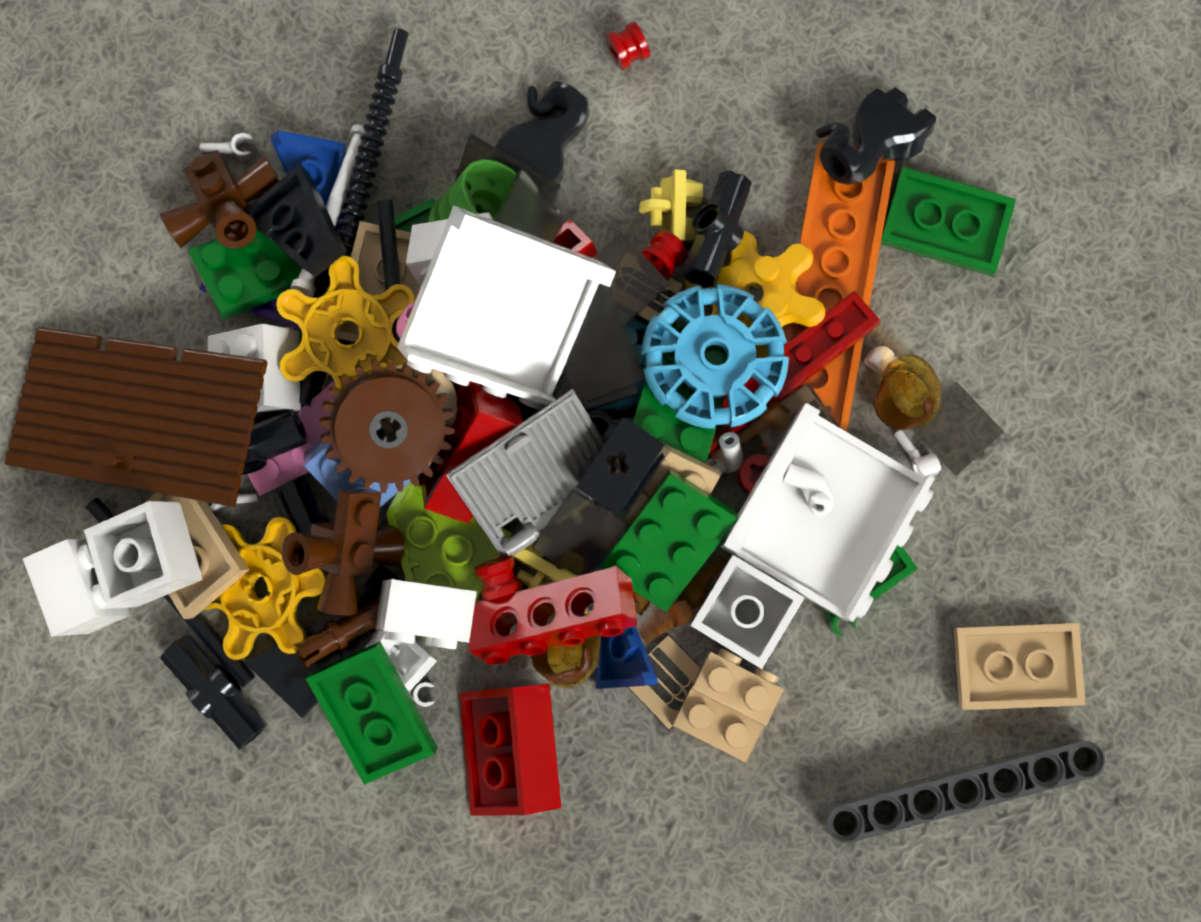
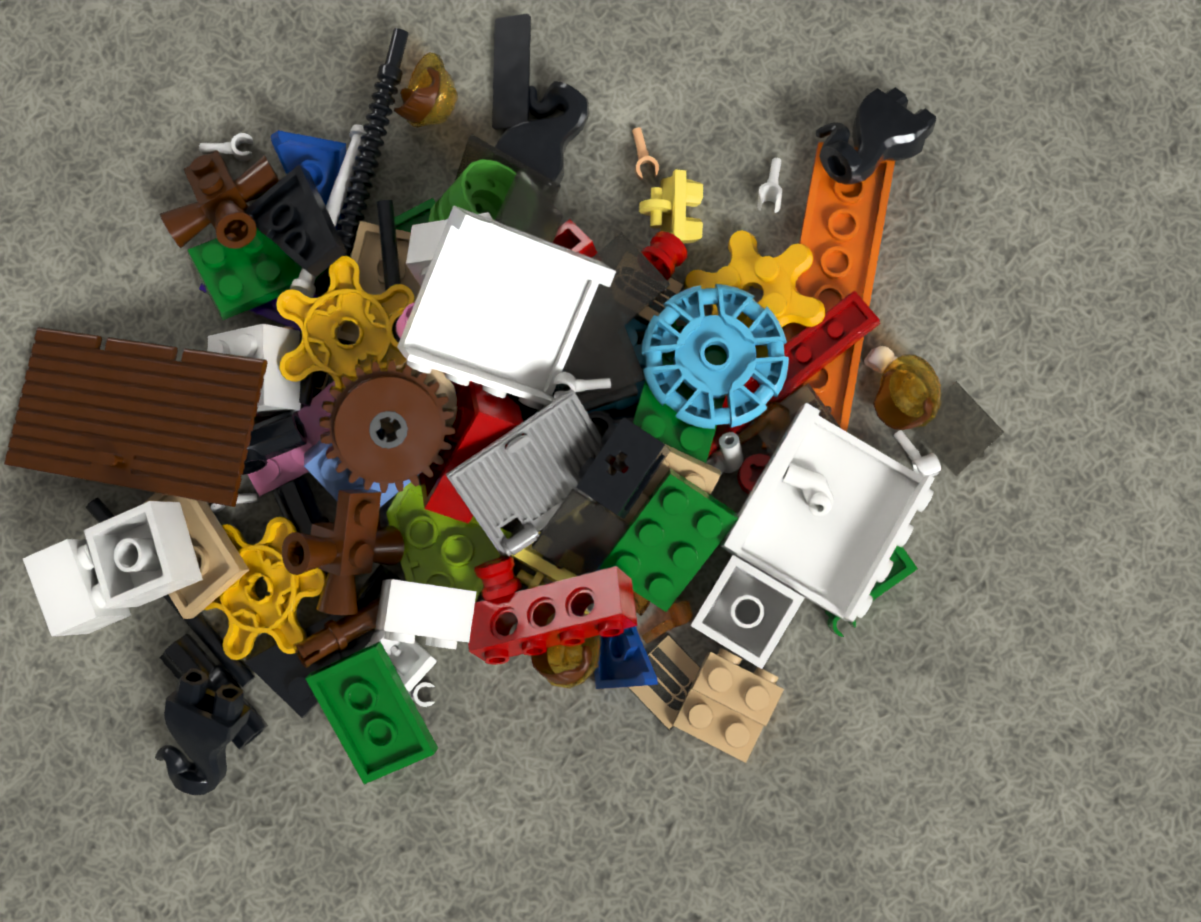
red slope [459,683,562,816] -> none
red wheel [605,21,651,71] -> none
black piece [683,170,752,288] -> none
clear orange hand [683,556,726,608] -> none
dark grey beam [822,739,1105,843] -> none
green plate [881,166,1016,276] -> none
tan plate [954,623,1086,710] -> none
none -> black hips [155,668,251,795]
none -> piece [394,52,458,128]
none -> black piece [492,14,531,130]
none -> white hand [553,372,611,400]
none -> light nougat hand [632,127,659,180]
none -> white hand [757,158,782,213]

